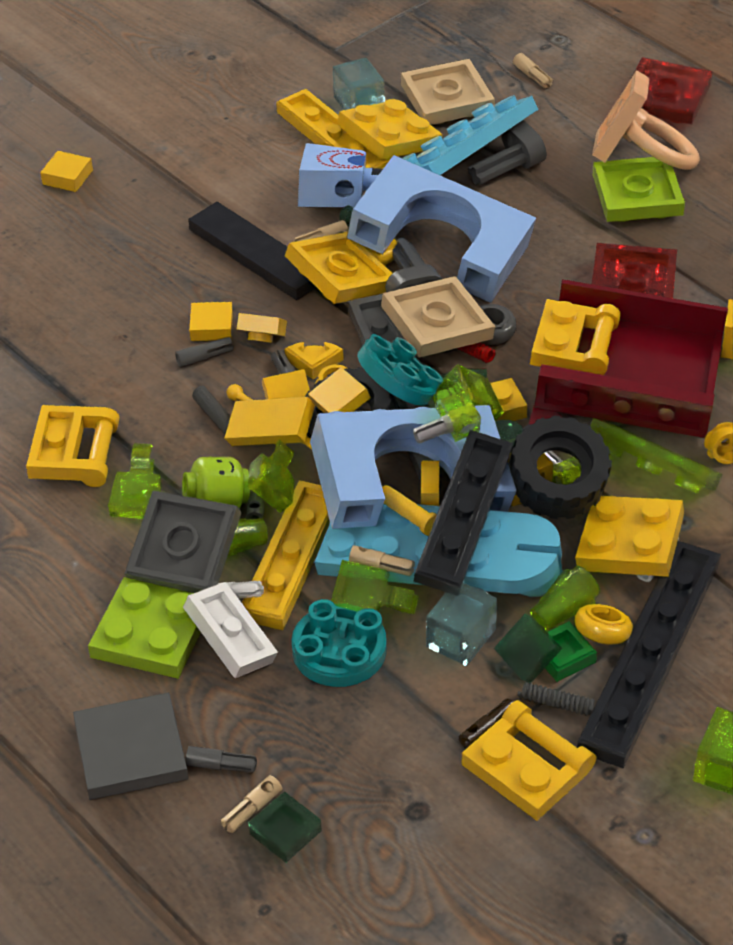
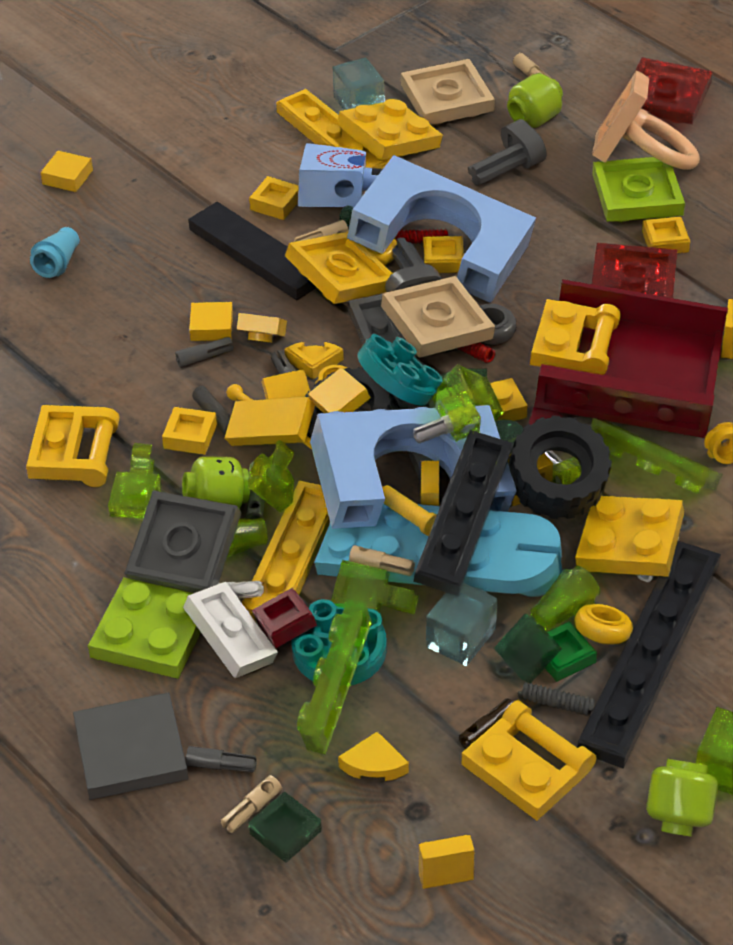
medium azure plate [402,95,538,175] -> none
none -> medium azure cone [30,227,80,278]
none -> yellow plate [162,407,217,455]
none -> yellow tile [249,176,299,220]
none -> dark red tile [252,587,317,648]
none -> clear neon green plate [297,599,372,755]
none -> yellow tile [338,732,409,781]
none -> red piece [395,228,449,244]
none -> yellow tile [419,835,475,889]
none -> yellow tile [423,236,464,273]
none -> lime head [507,73,563,128]
none -> yellow tile [642,217,690,256]
none -> lime head [646,759,718,837]

